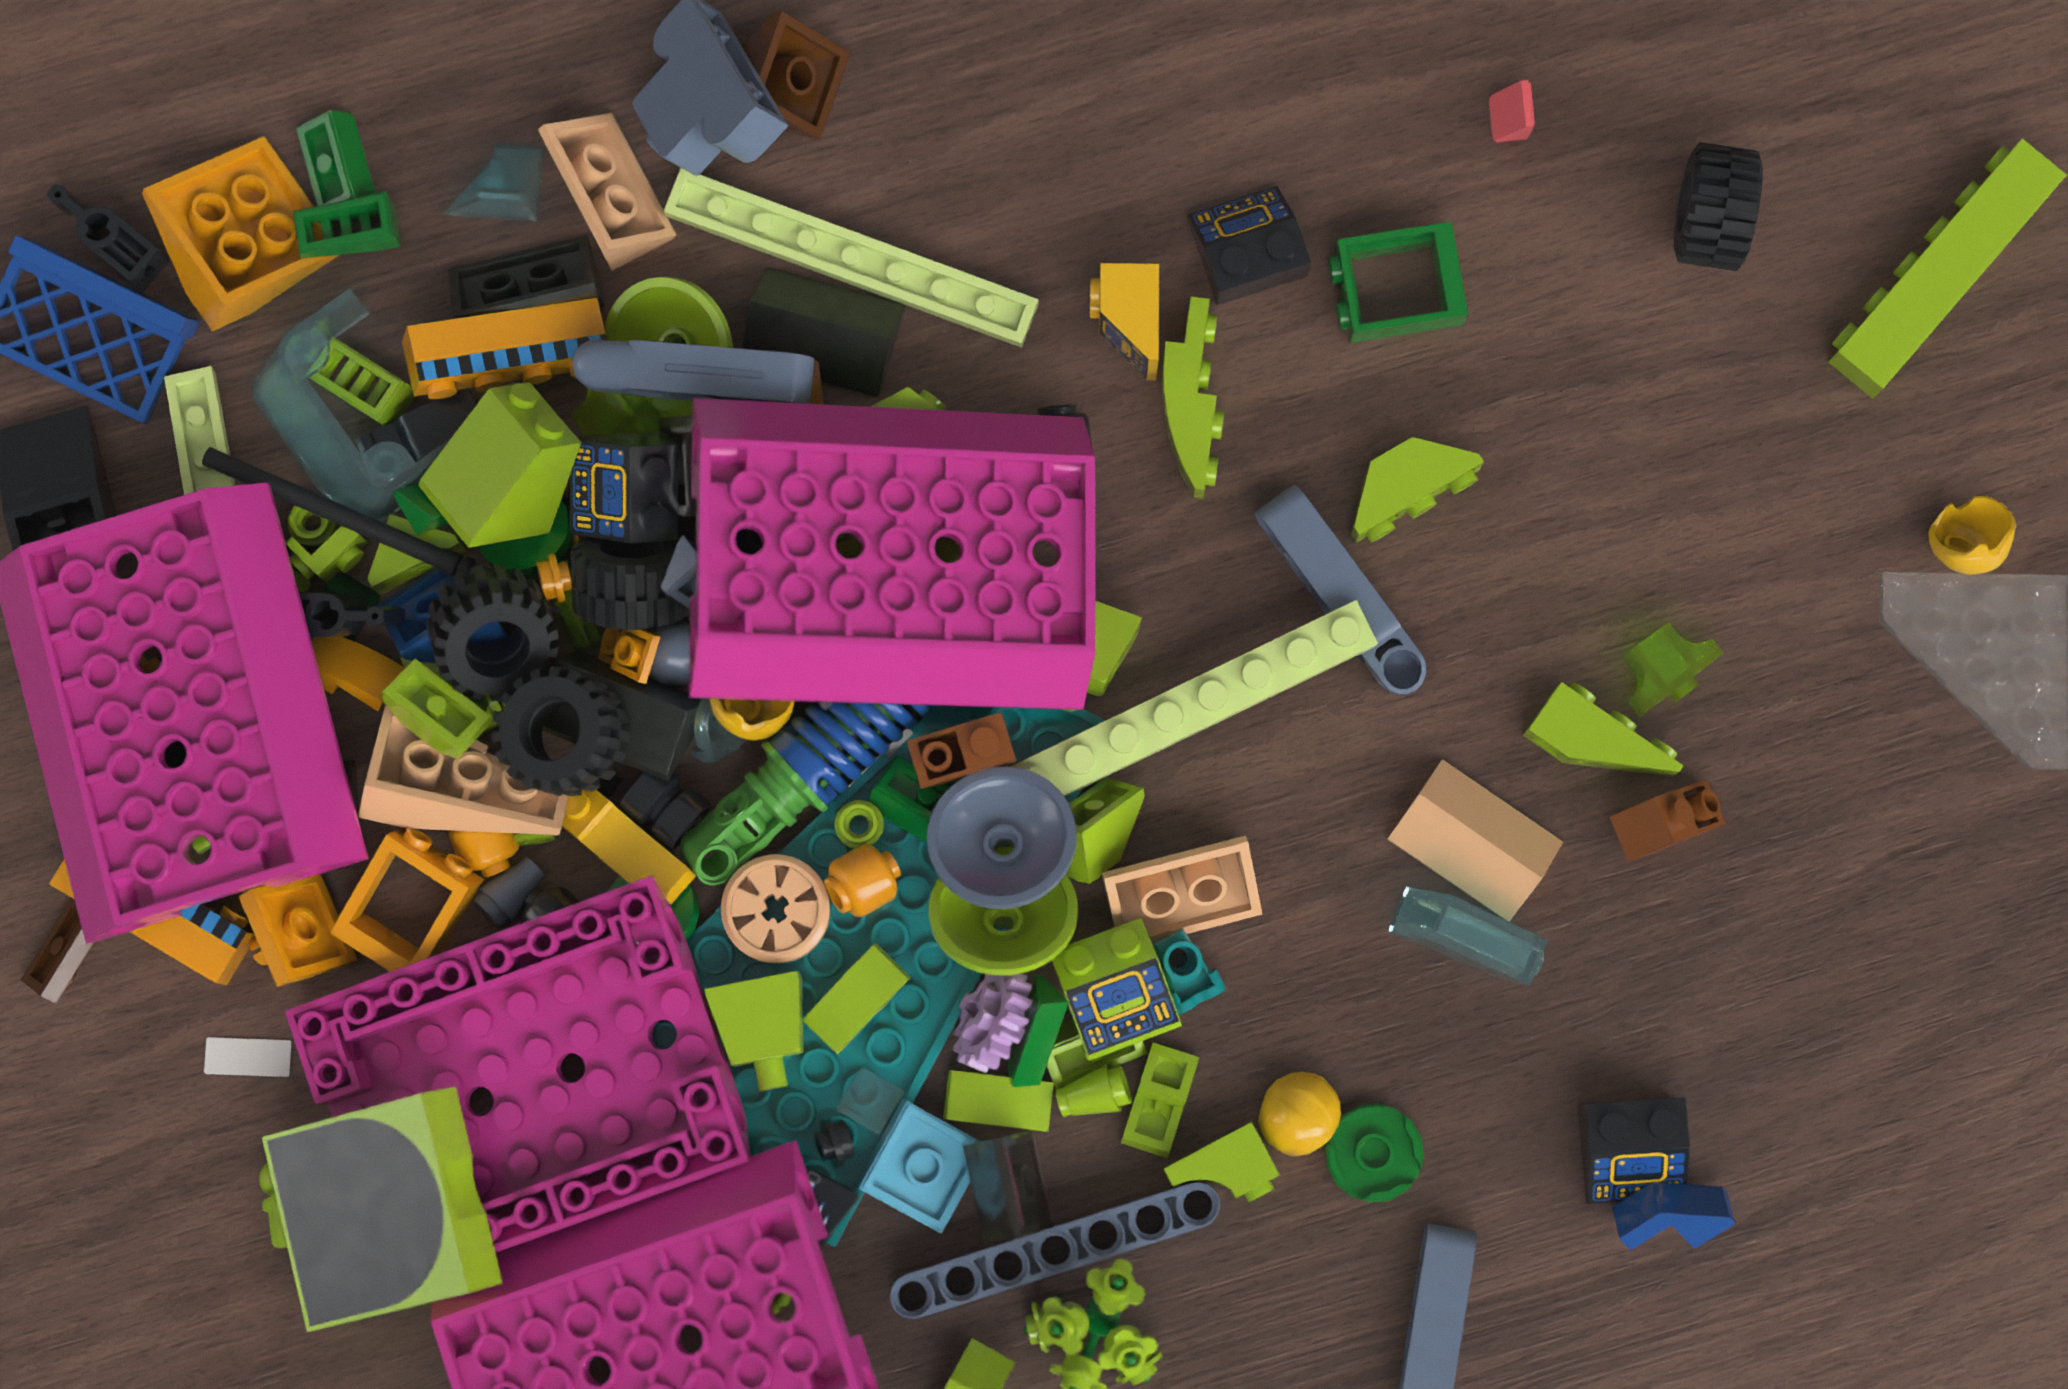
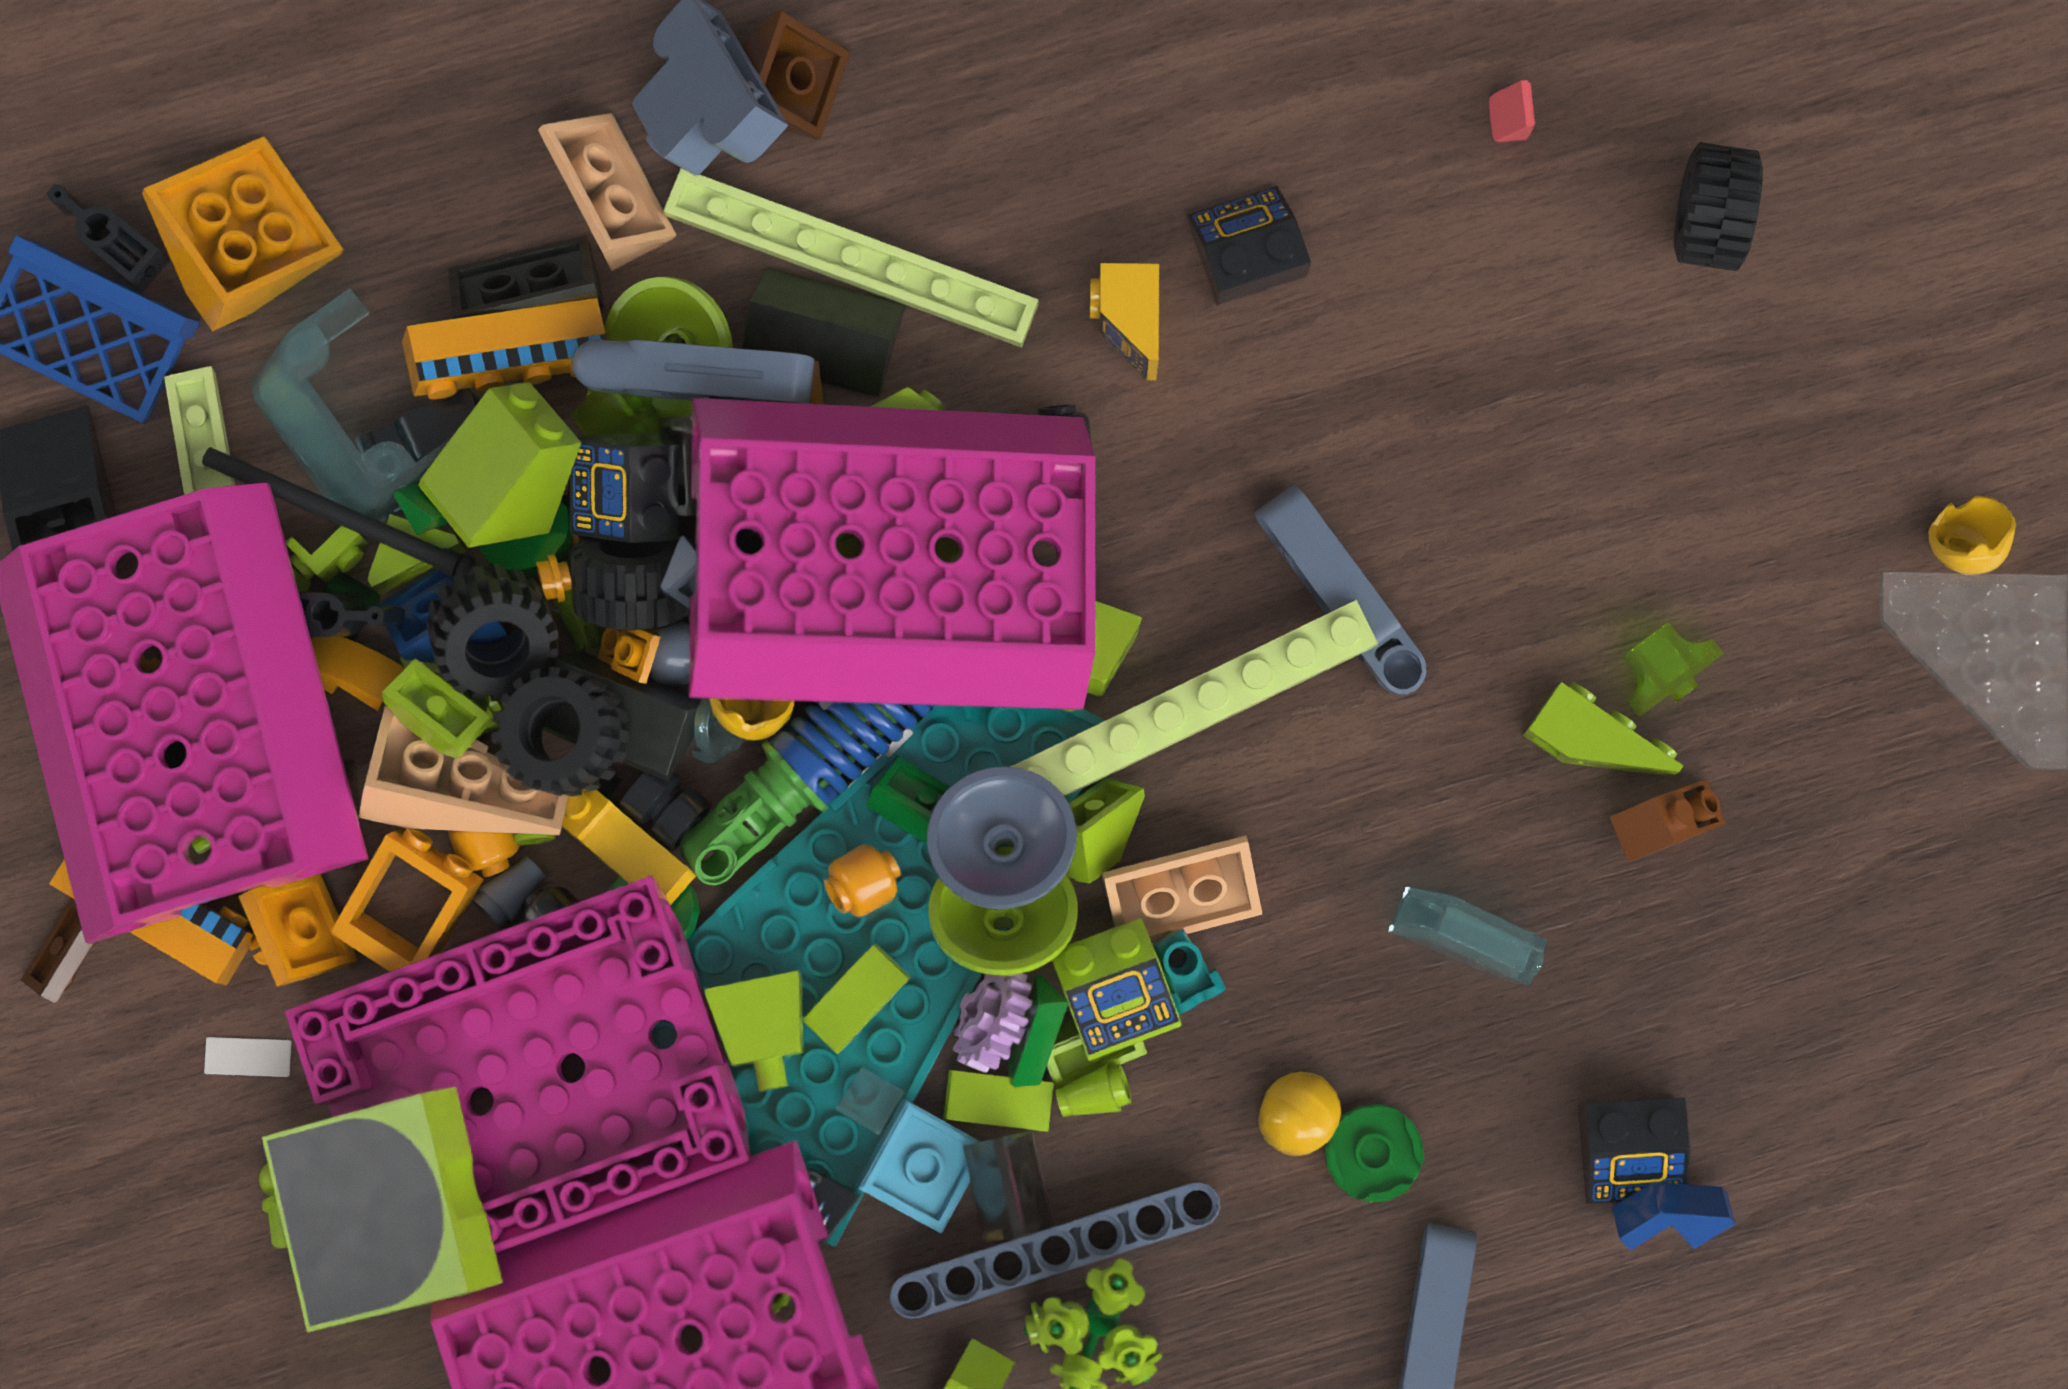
lime plate [287,505,337,547] -> none
green slope [293,192,401,258] -> none
green slope [296,110,375,206] -> none
lime slope [307,337,416,426] -> none
clear light blue slope [443,144,543,221] -> none
light nougat wheel [721,854,831,964] -> none
black plate [814,1118,854,1168] -> none
lime plate [835,800,884,849] -> none
dark orange slope [907,712,1016,789] -> none
lime slope [1121,1042,1200,1158] -> none
lime slope [1162,297,1224,499] -> none
lime arch [1163,1122,1280,1203] -> none
green window [1328,221,1468,343] -> none
lime slope [1351,437,1484,543] -> none
light nougat slope [1387,759,1563,923] -> none
lime brick [1829,138,2067,399] -> none

